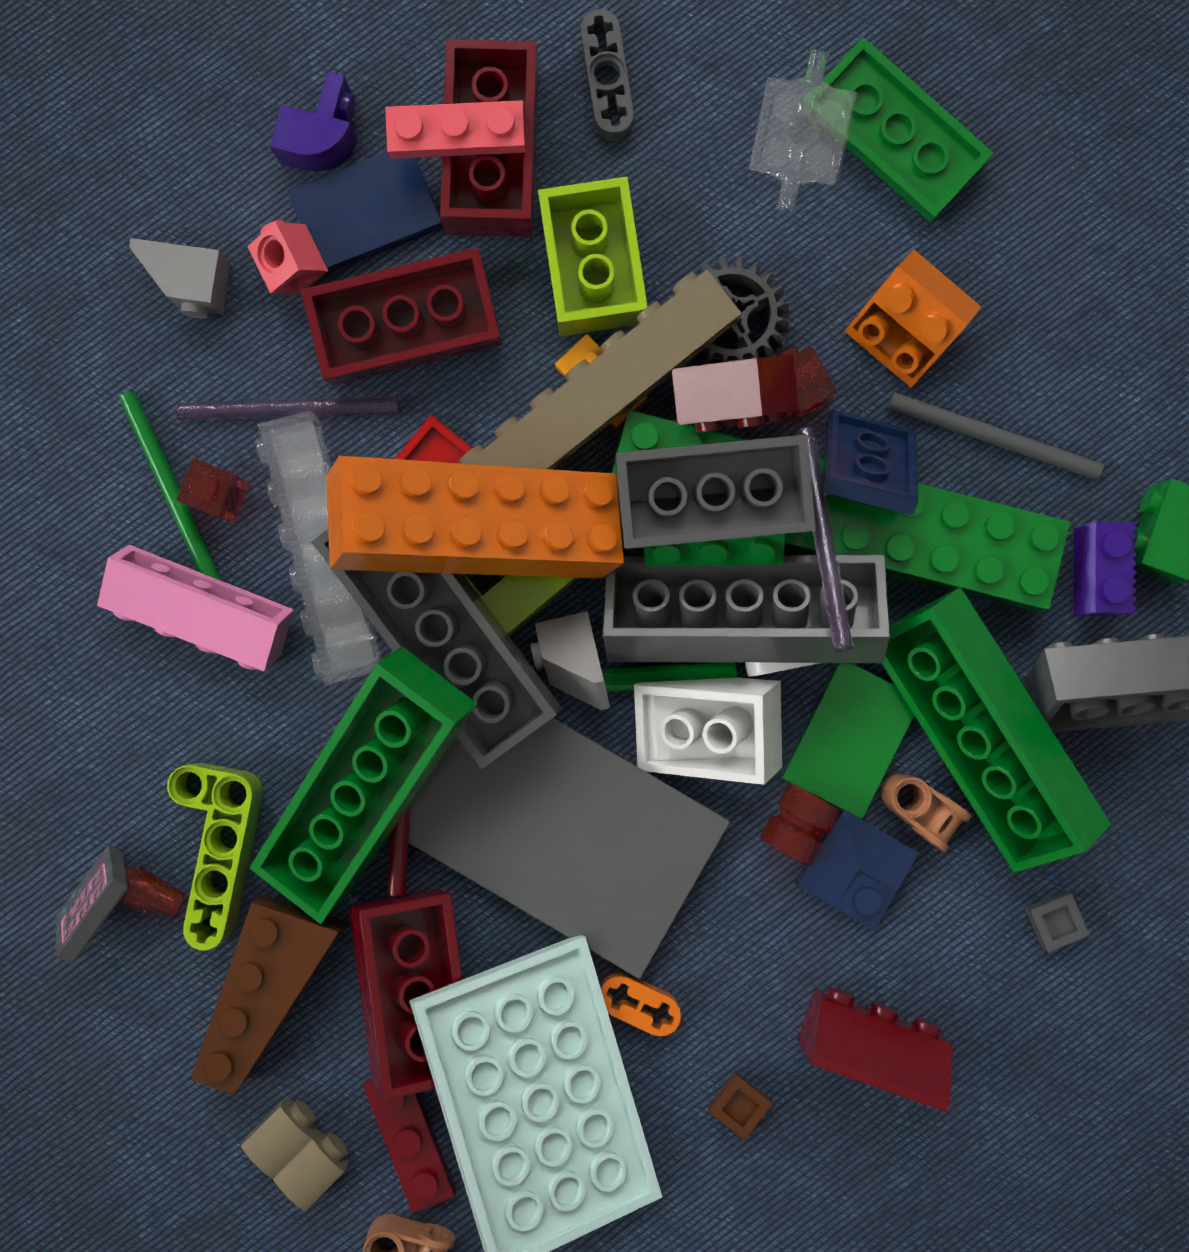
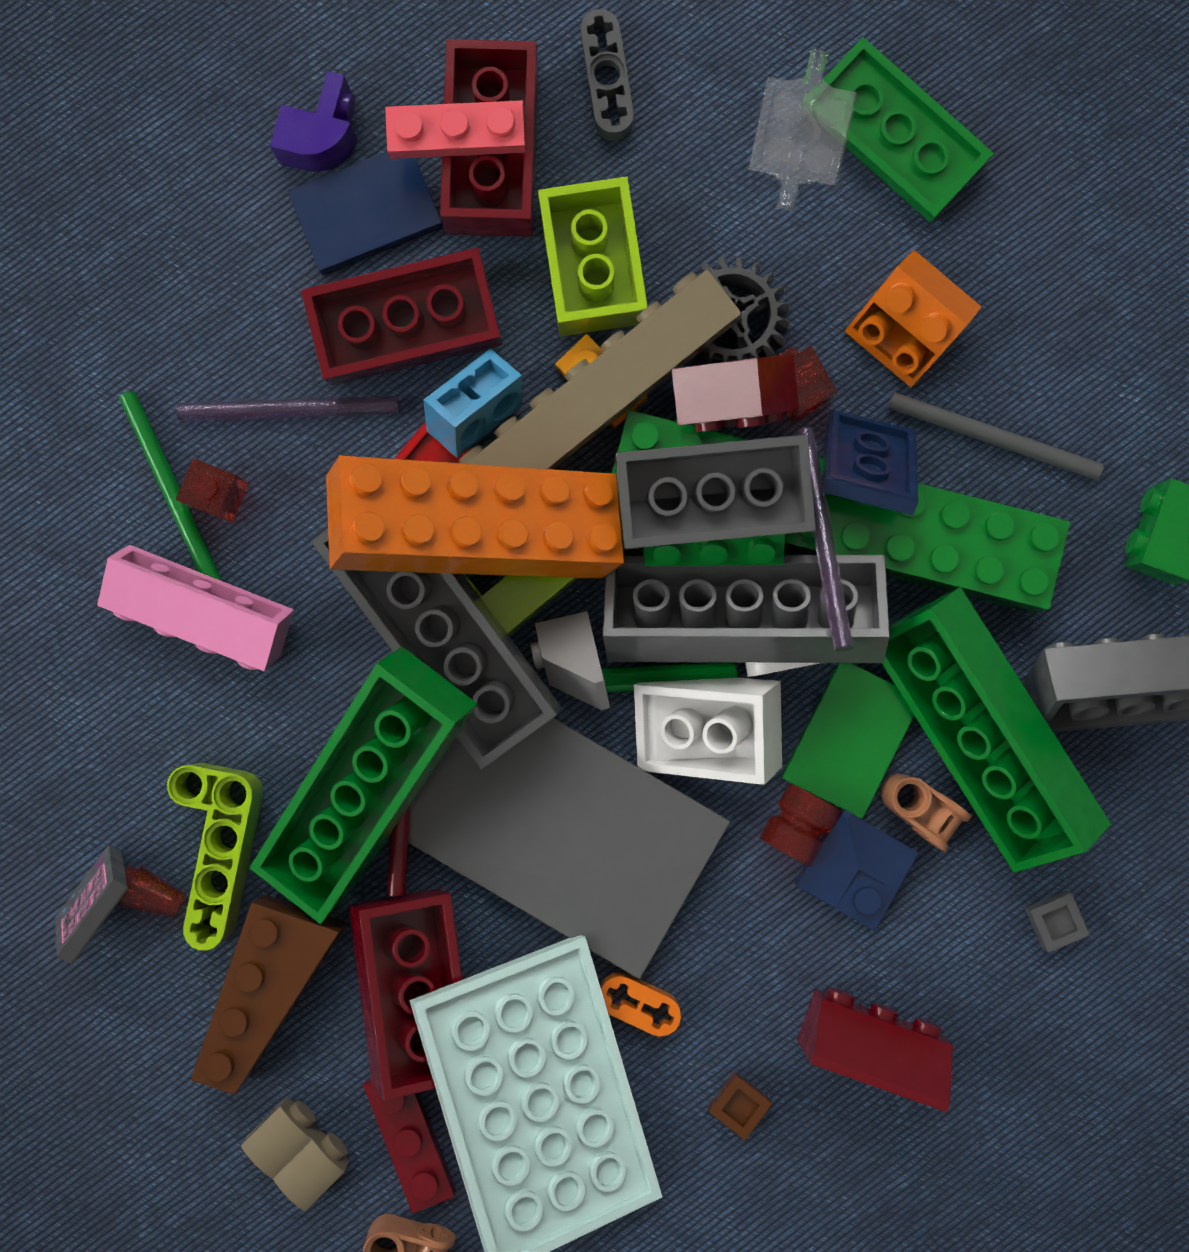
light grey slope [129,238,231,319] -> none
coral brick [247,220,328,294] -> none
clear brick [255,410,382,686] -> none
dark purple brick [1073,522,1137,617] -> none
none -> dark azure brick [423,349,522,458]

